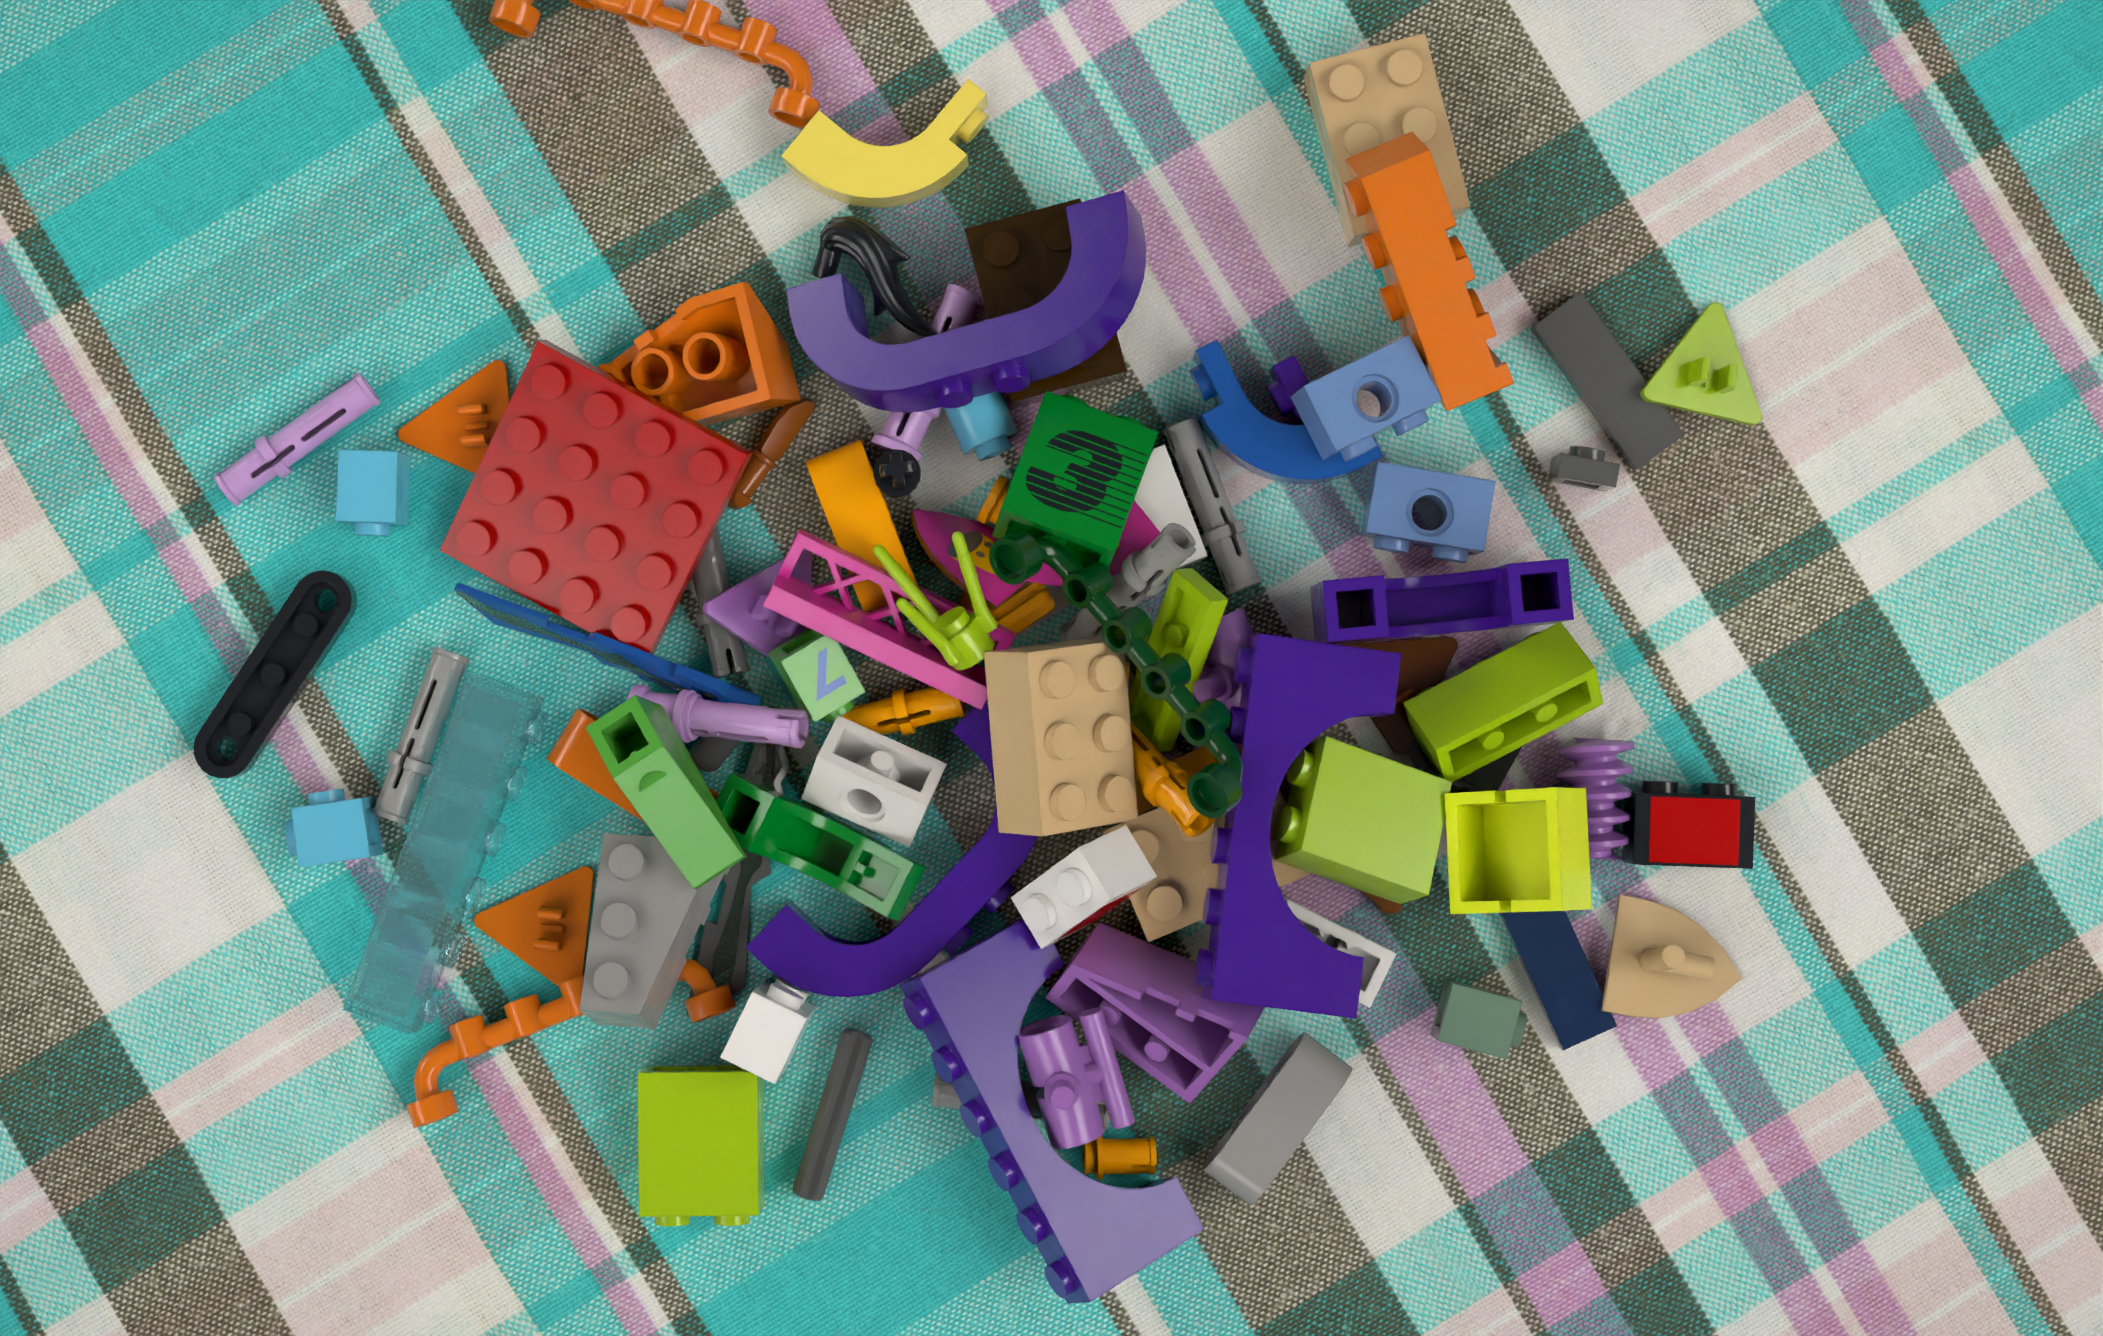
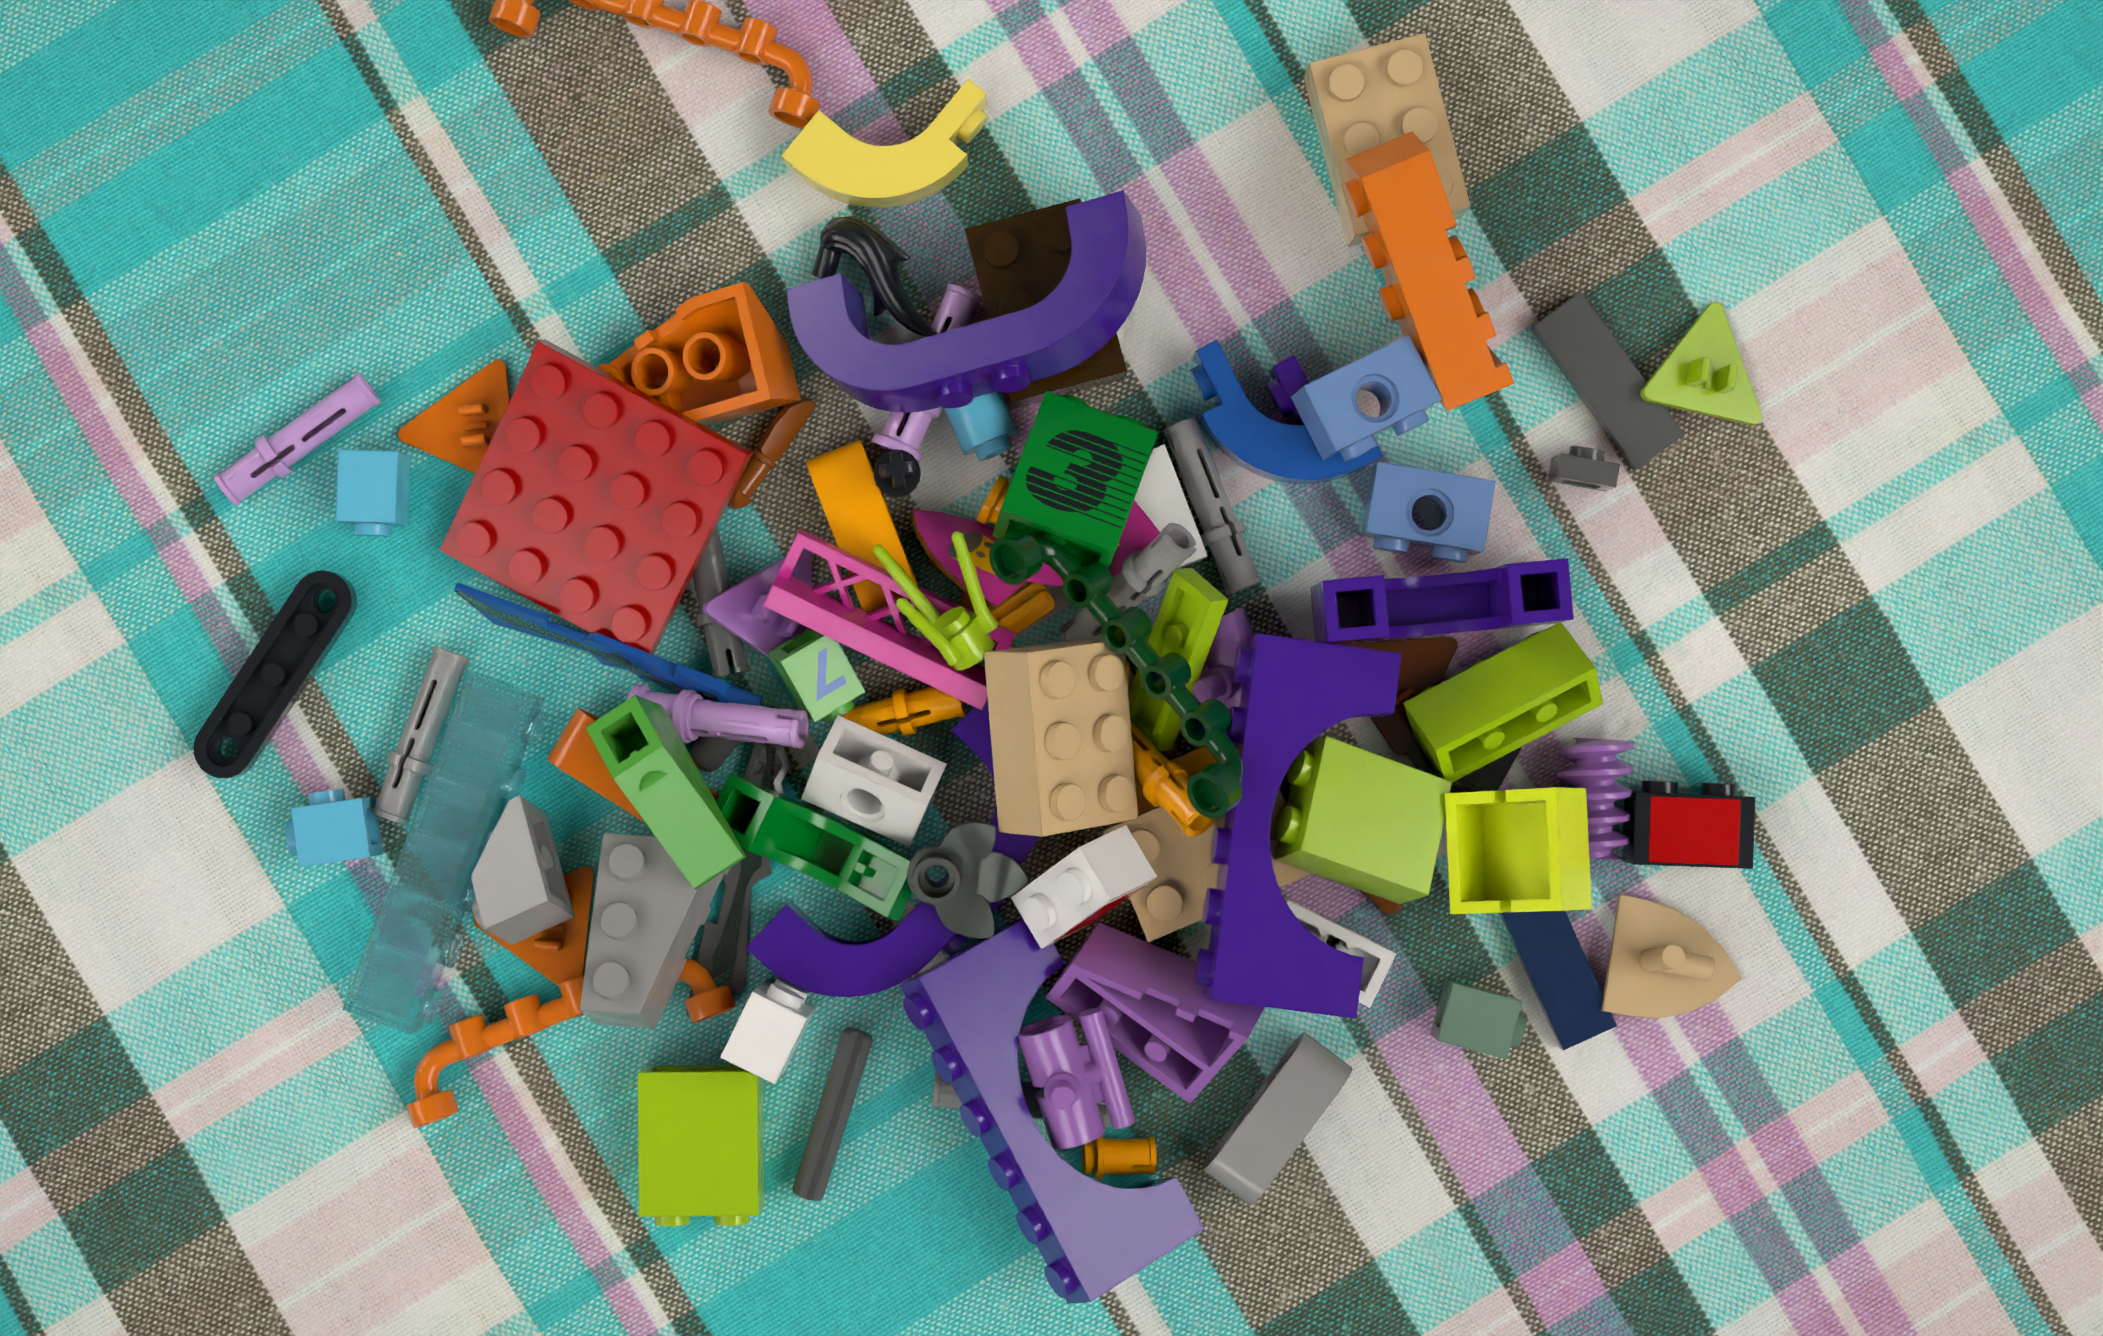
none -> light grey slope [471,795,575,945]
none -> pearl dark grey plate [907,821,1028,939]

